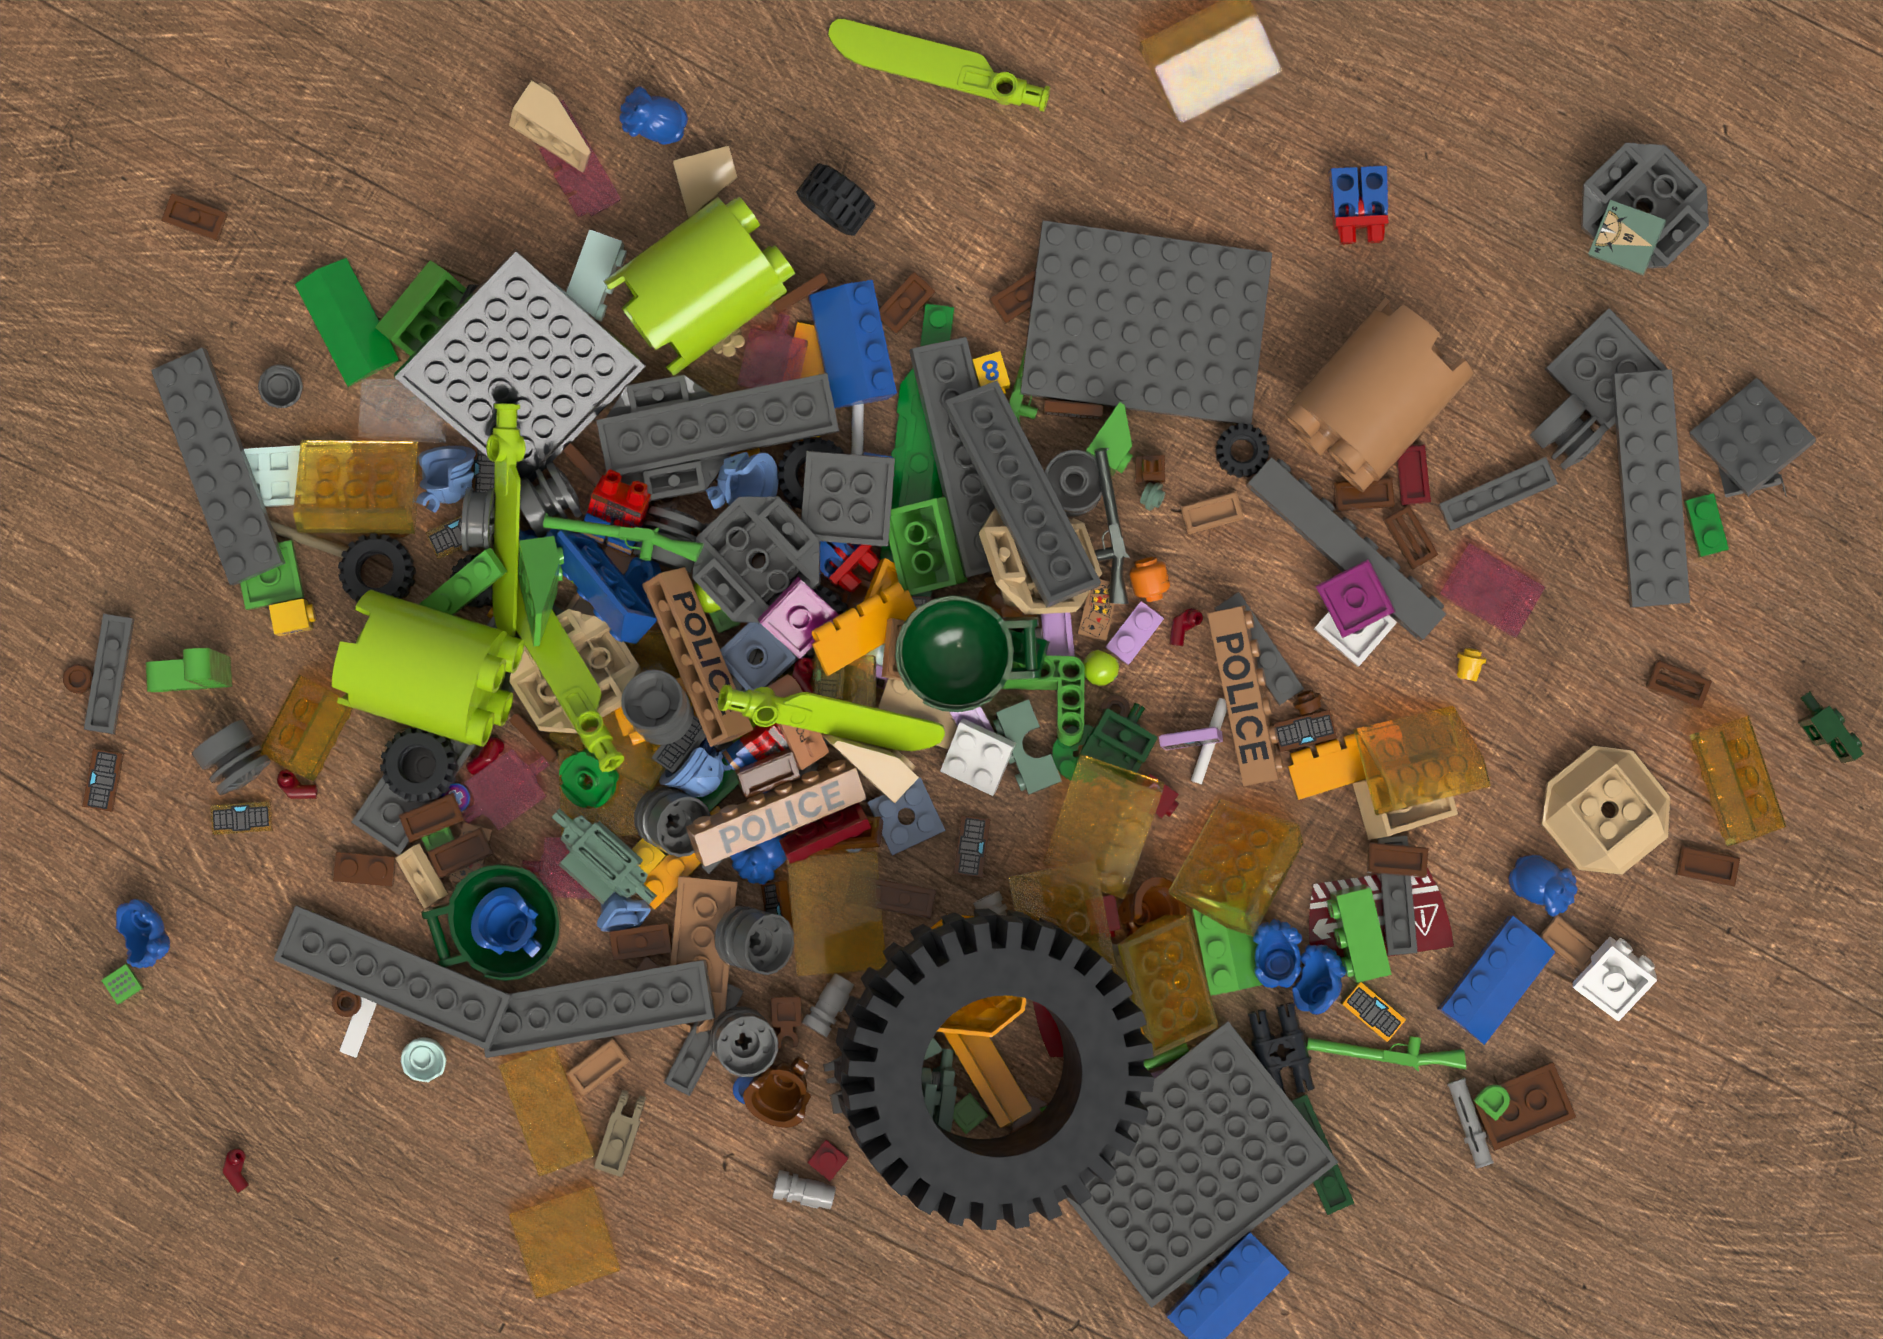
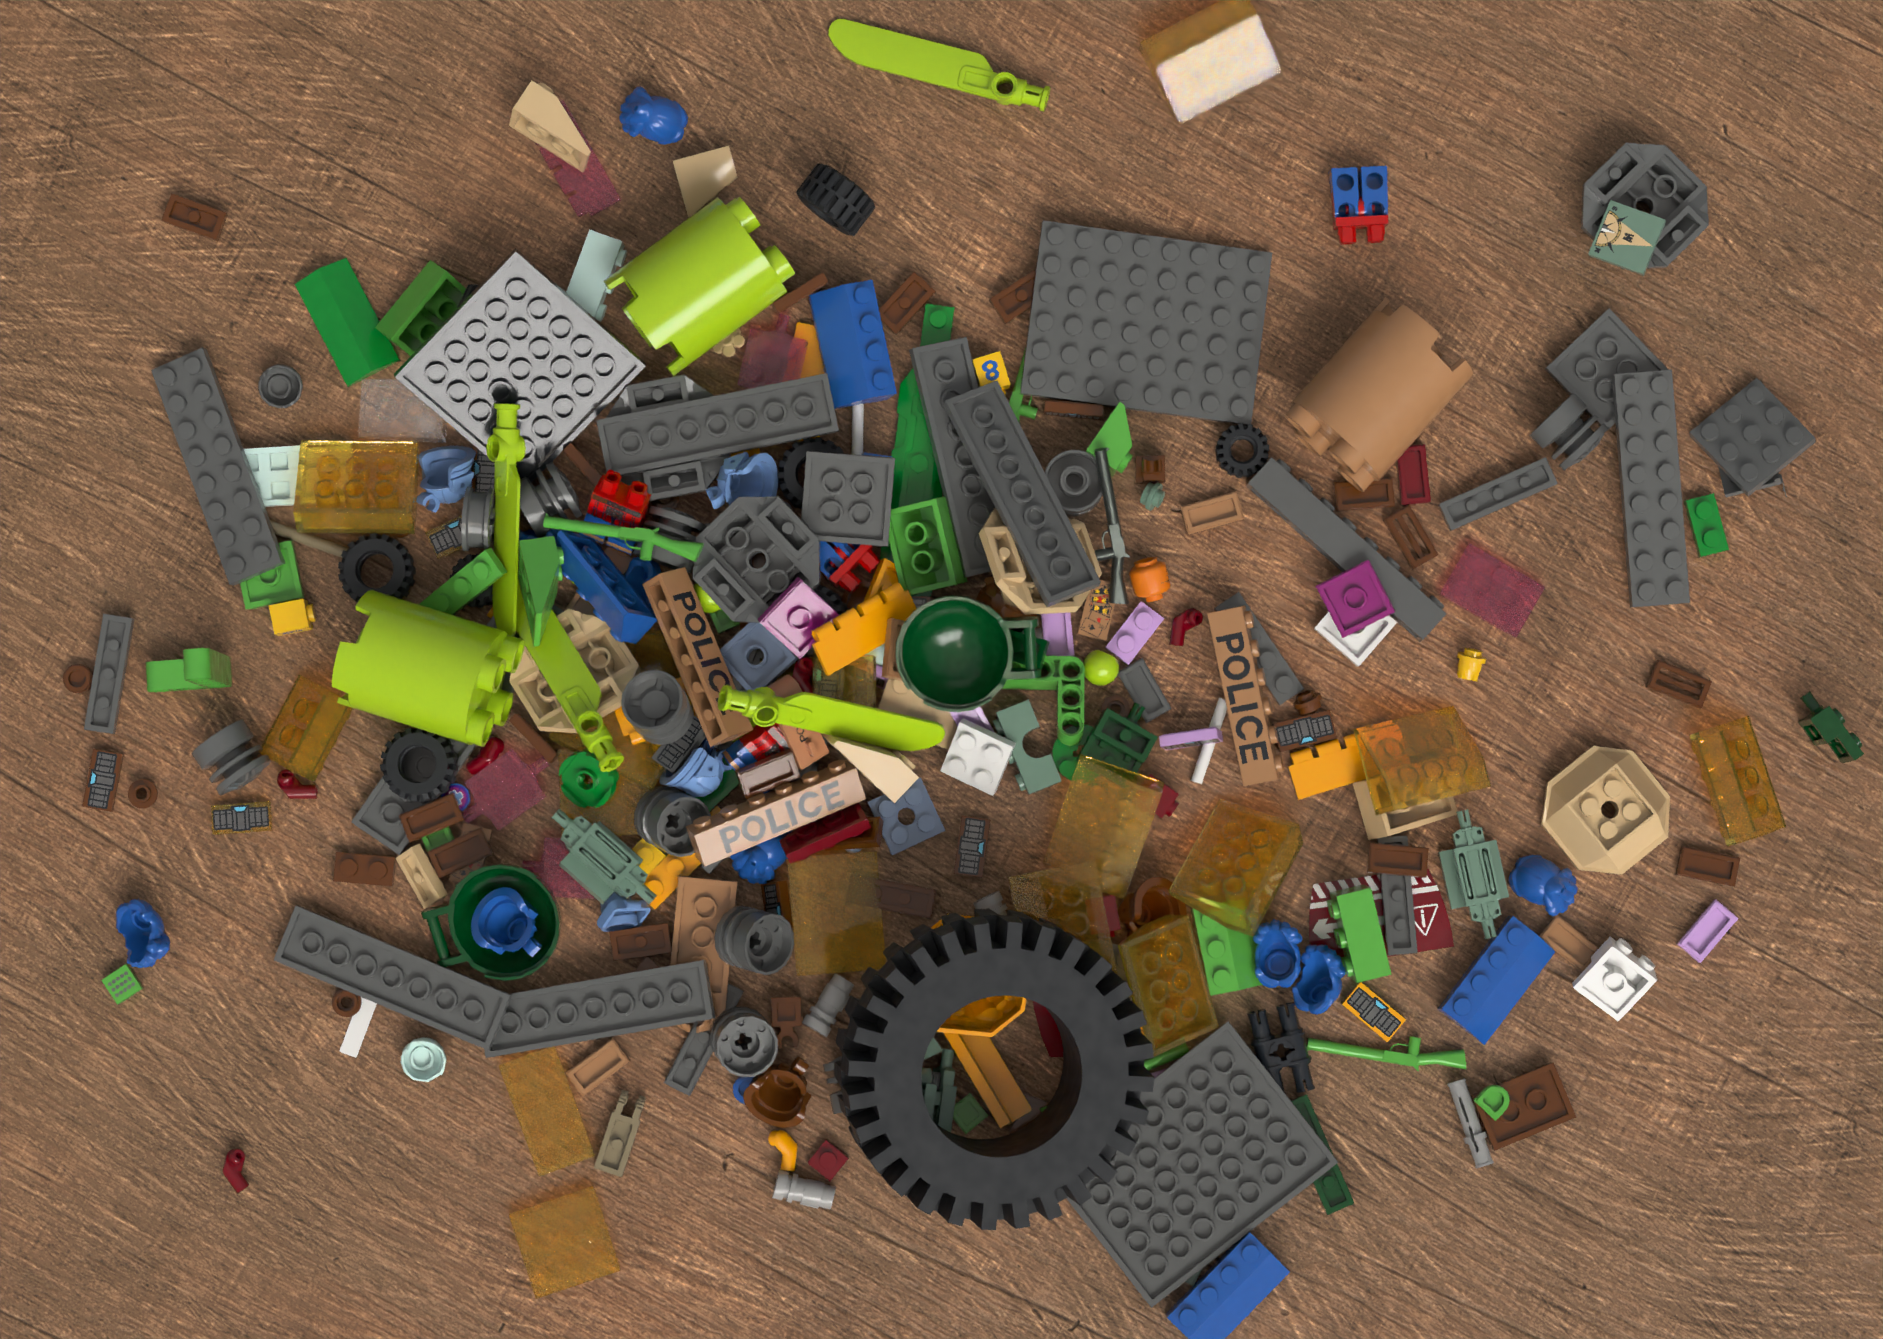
none -> reddish brown plate [128,779,158,809]
none -> light orange arm [768,1130,798,1171]
none -> dark grey tile [1118,658,1172,723]
none -> sand green piece [1438,809,1509,939]
none -> lavender tile [1676,899,1738,963]

